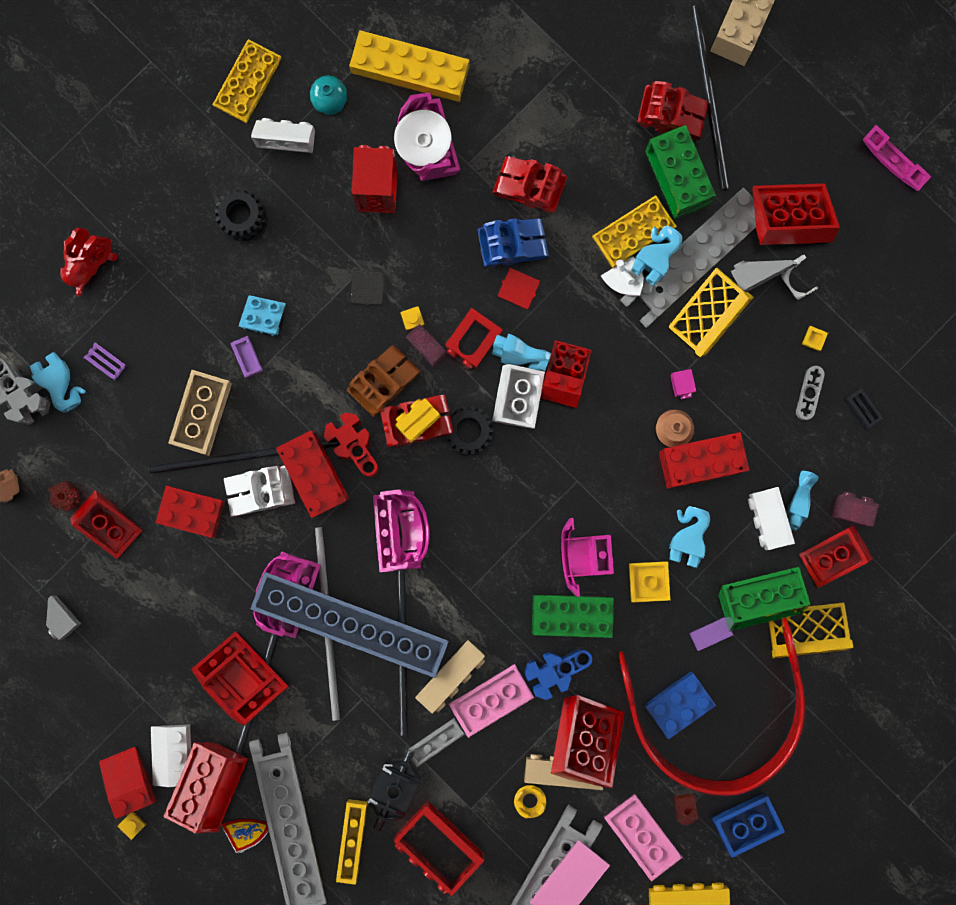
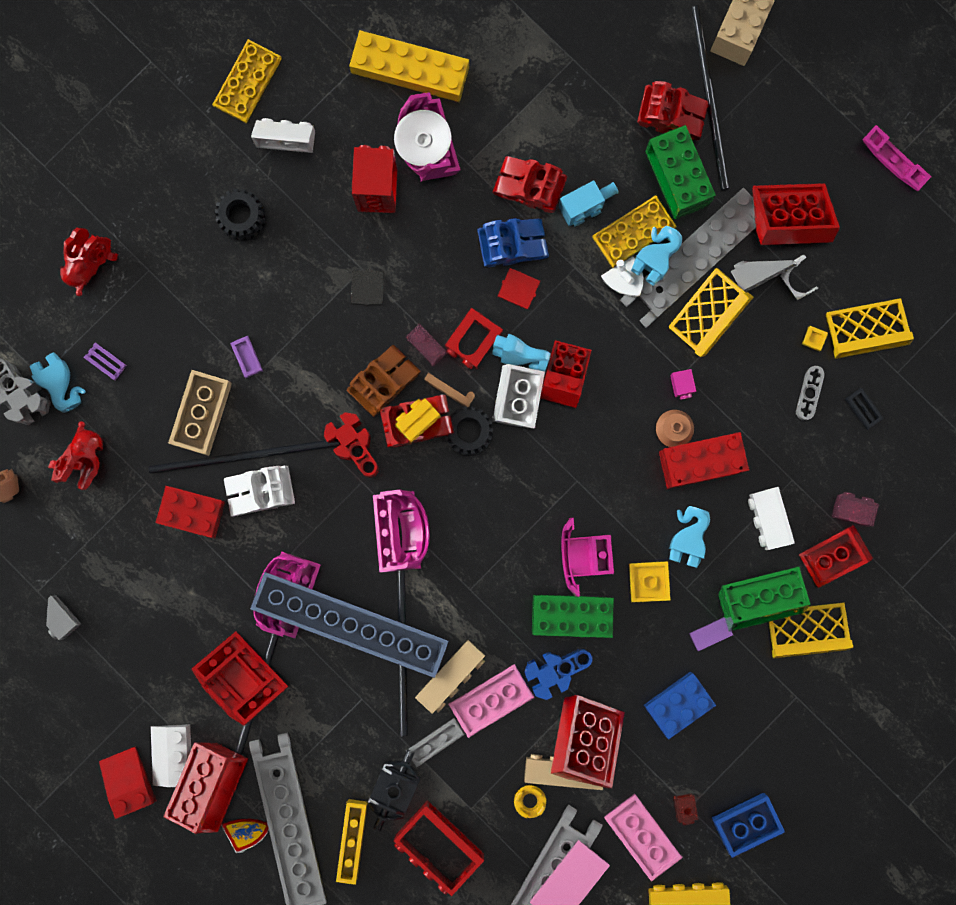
clear red brick [48,480,80,512] -> none
red slope [70,490,142,559] -> none
yellow plate [117,812,146,840] -> none
medium azure hinge [239,295,286,336] -> none
red hose [276,430,350,518] -> none
teal cylinder [310,75,348,115] -> none
light grey piece [315,527,340,721] -> none
yellow plate [400,307,424,331] -> none
red piece [619,617,805,796] -> none
medium azure hips [786,471,819,531] -> none
none -> red helmet [48,421,103,490]
none -> medium nougat hinge [424,373,475,407]
none -> medium azure brick [558,180,619,226]
none -> yellow fence [826,298,914,359]

